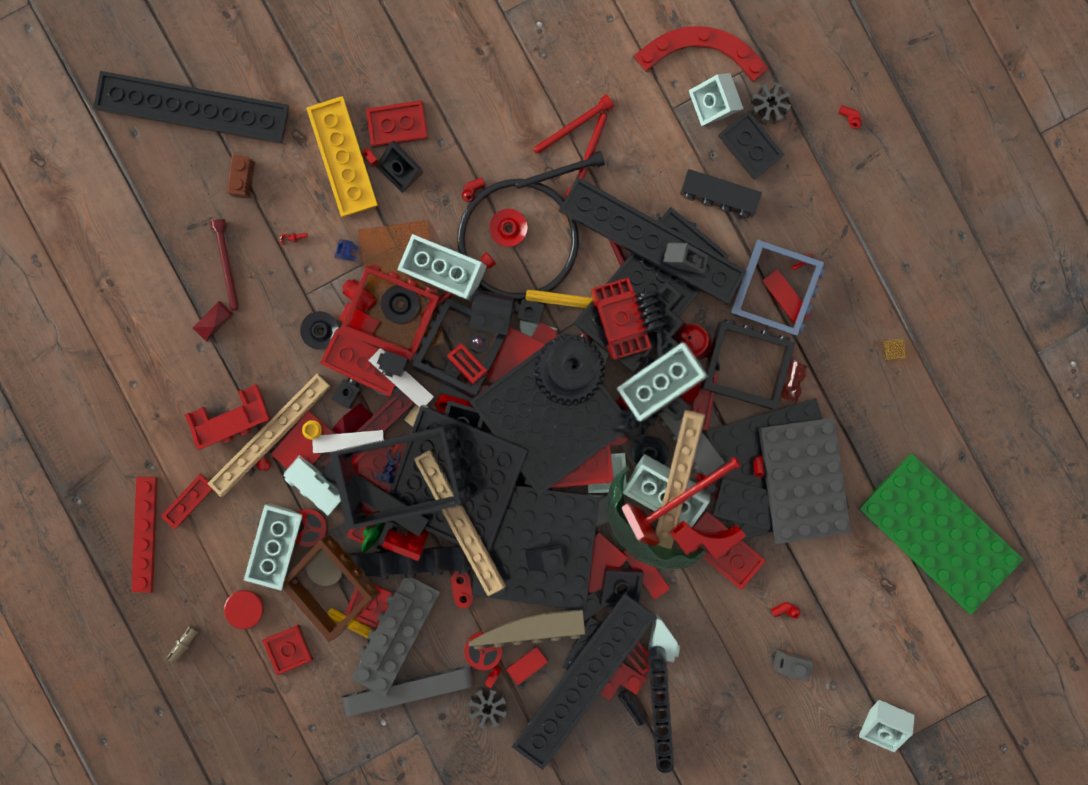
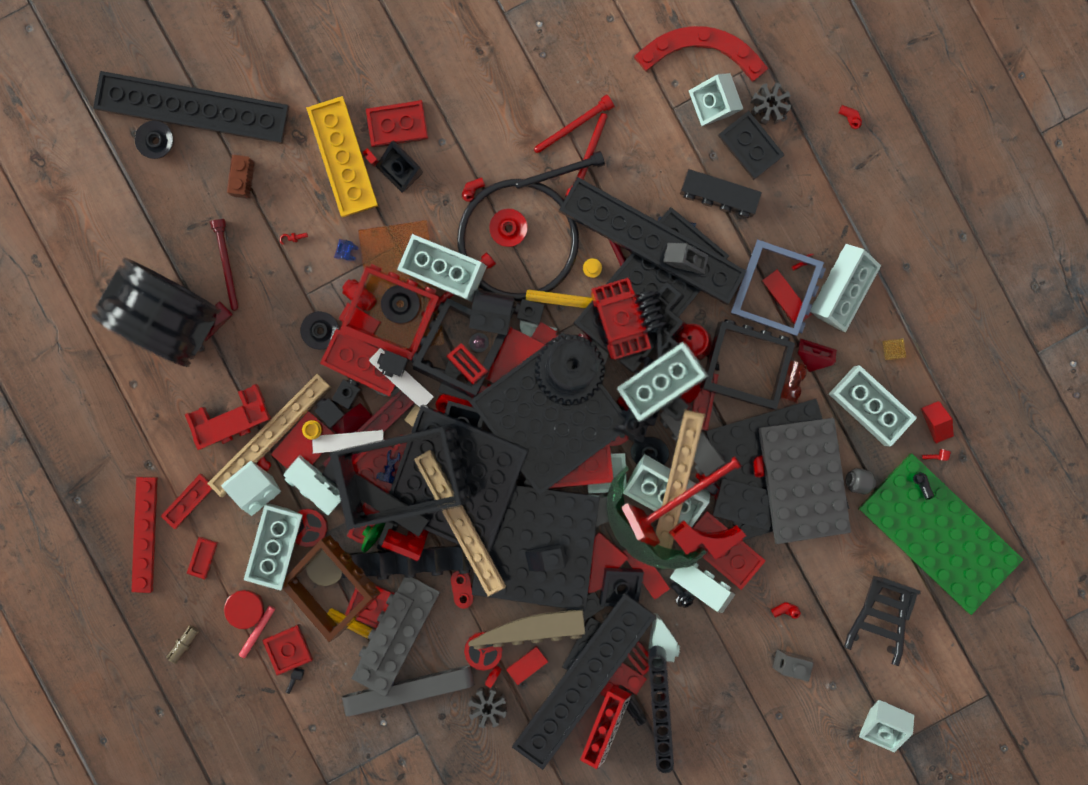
none -> black wheel [91,257,221,367]
none -> black dish [135,120,174,159]
none -> red tile [186,537,218,580]
none -> light aqua slope [221,461,281,516]
none -> coral bar [239,605,276,658]
none -> black hand [286,668,304,694]
none -> black brick [315,398,346,428]
none -> red brick [580,686,632,769]
none -> yellow plate [583,258,602,278]
none -> light aqua wedge [670,559,736,613]
none -> black plate [671,582,695,608]
none -> dark red slope [798,338,837,372]
none -> light aqua slope [810,244,881,332]
none -> light aqua brick [829,365,917,447]
none -> black hand [844,576,921,667]
none -> dark grey head [845,468,876,495]
none -> black arm [913,472,935,500]
none -> red slope [920,401,954,444]
none -> red hand [922,449,951,461]

